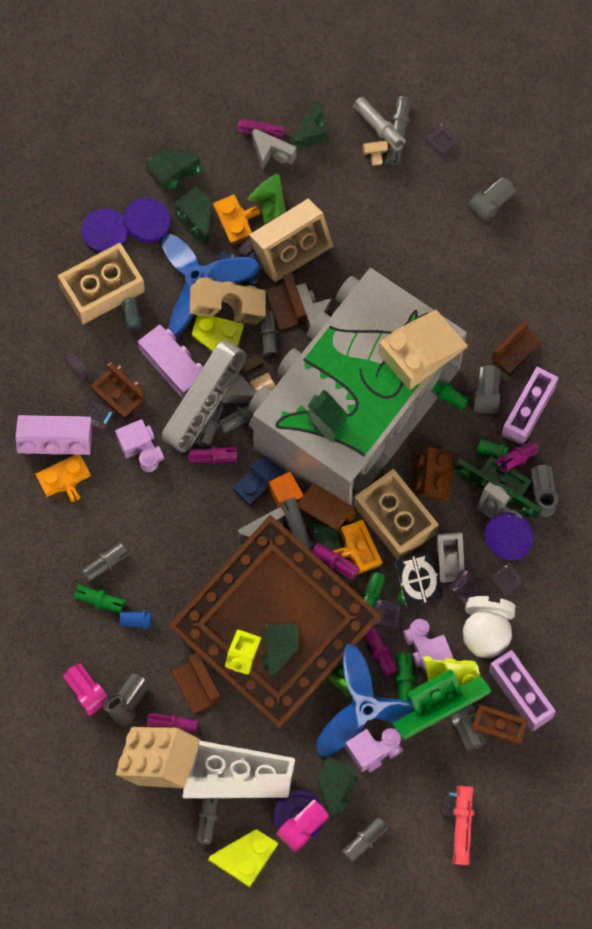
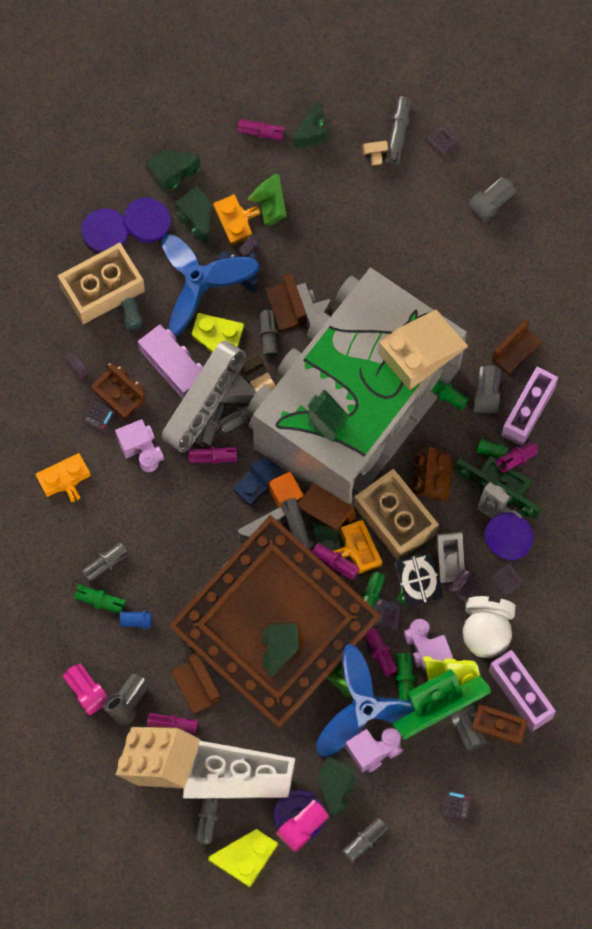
lavender brick [16,415,92,455] -> none
tan arch [190,277,266,325] -> none
neon yellow bracket [225,630,261,674] -> none
tan brick [249,199,333,282] -> none
light grey slope [252,129,296,170] -> none
light grey pin [353,97,405,150] -> none
coral pin [453,786,474,865] -> none
dark grey piece [530,465,558,517] -> none

